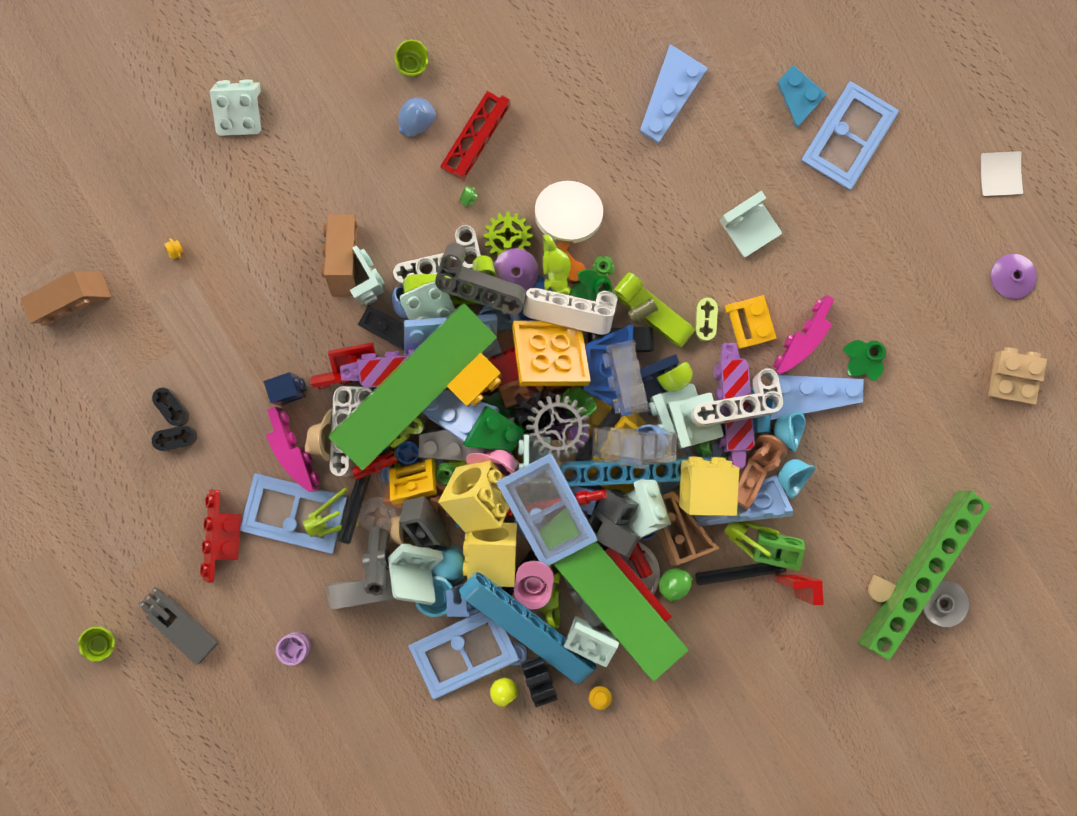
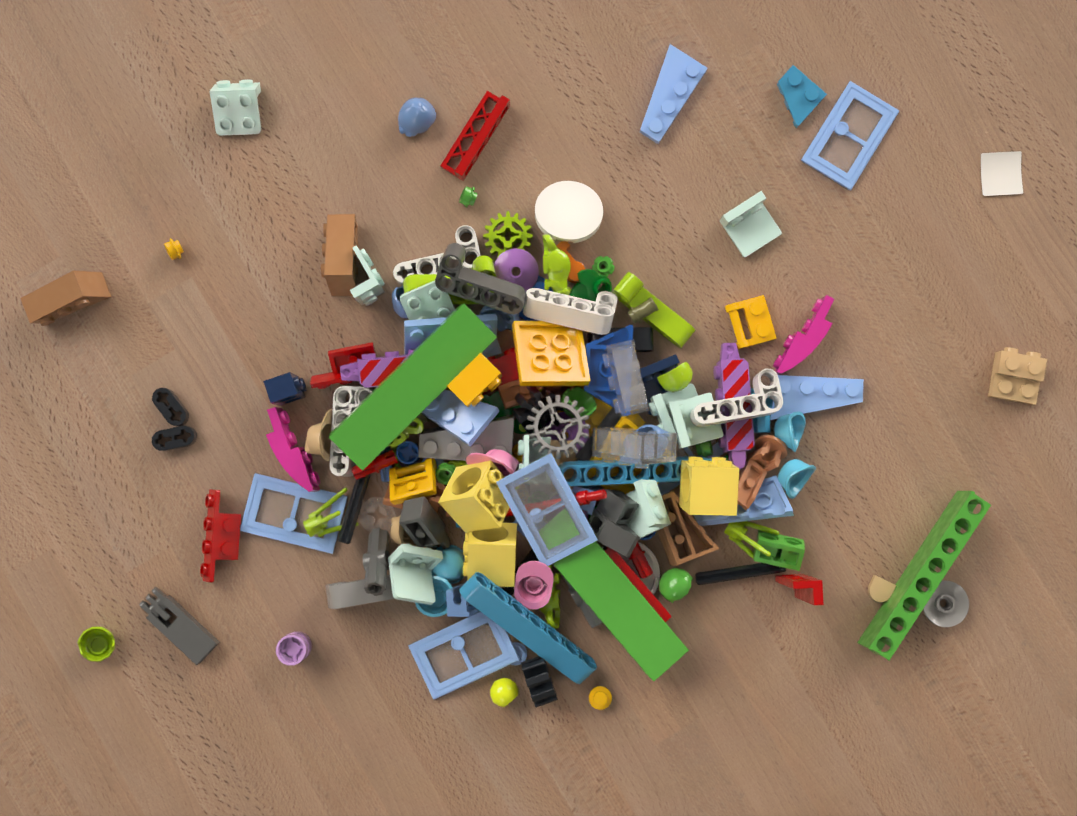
black hinge [358,305,404,350] -> none
lime hair [394,39,428,78] -> none
green wing [462,406,525,451] -> none
light aqua bracket [564,616,619,667] -> none
yellowish green beam [695,298,718,342] -> none
green plate [843,340,886,381] -> none
medium lavender dish [990,254,1037,299] -> none

